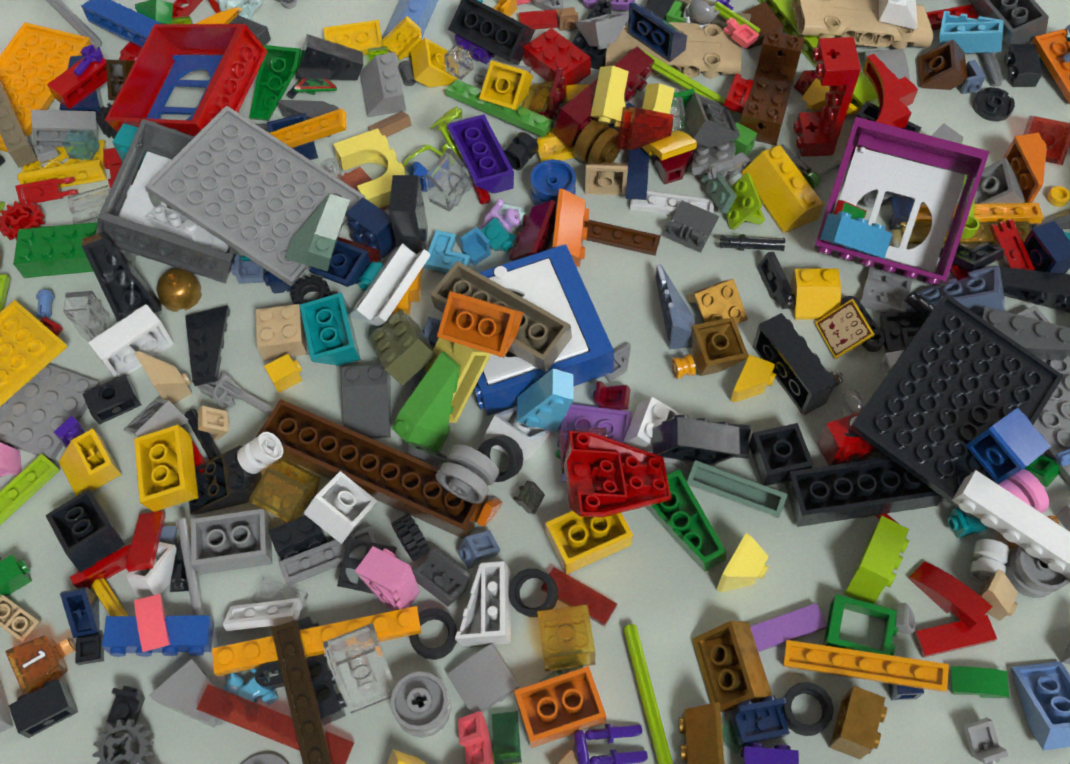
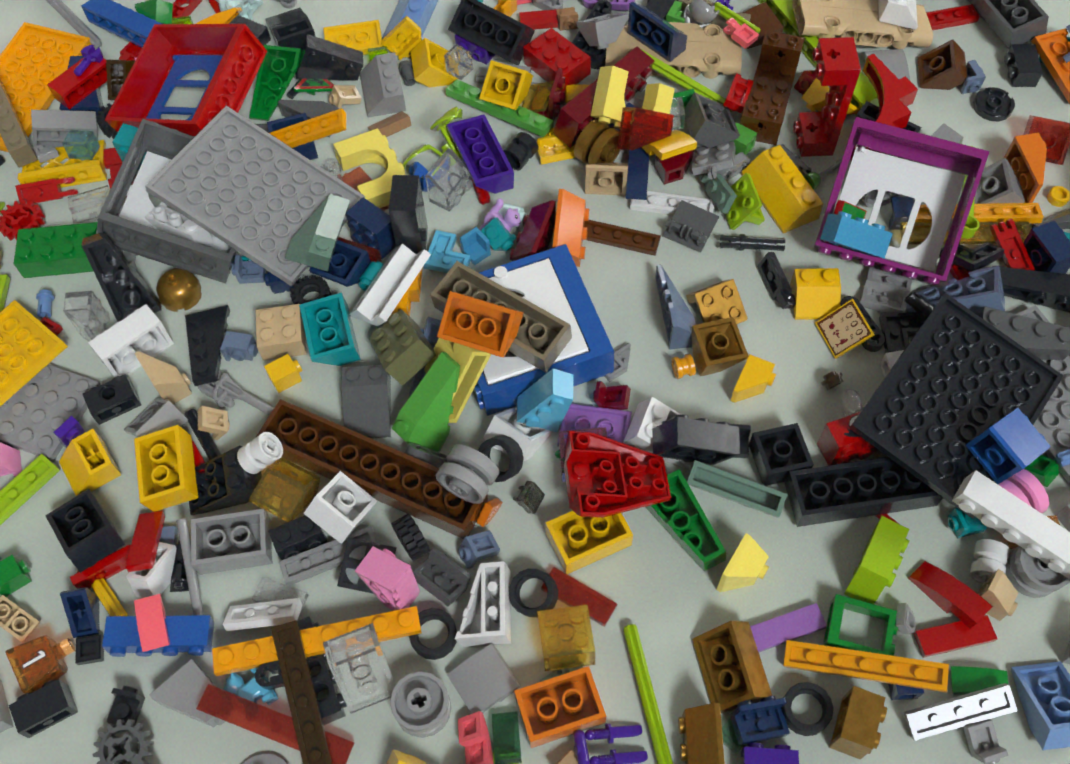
blue wheel [530,159,576,211] -> none
black brick [752,313,835,416] -> none
medium azure wedge [940,11,1004,54] -> none
light grey axle [980,52,1004,87] -> none
none -> sand blue brick [220,331,258,361]
none -> black slope [265,8,316,50]
none -> tan bracket [329,85,362,109]
none -> plate [904,683,1017,741]

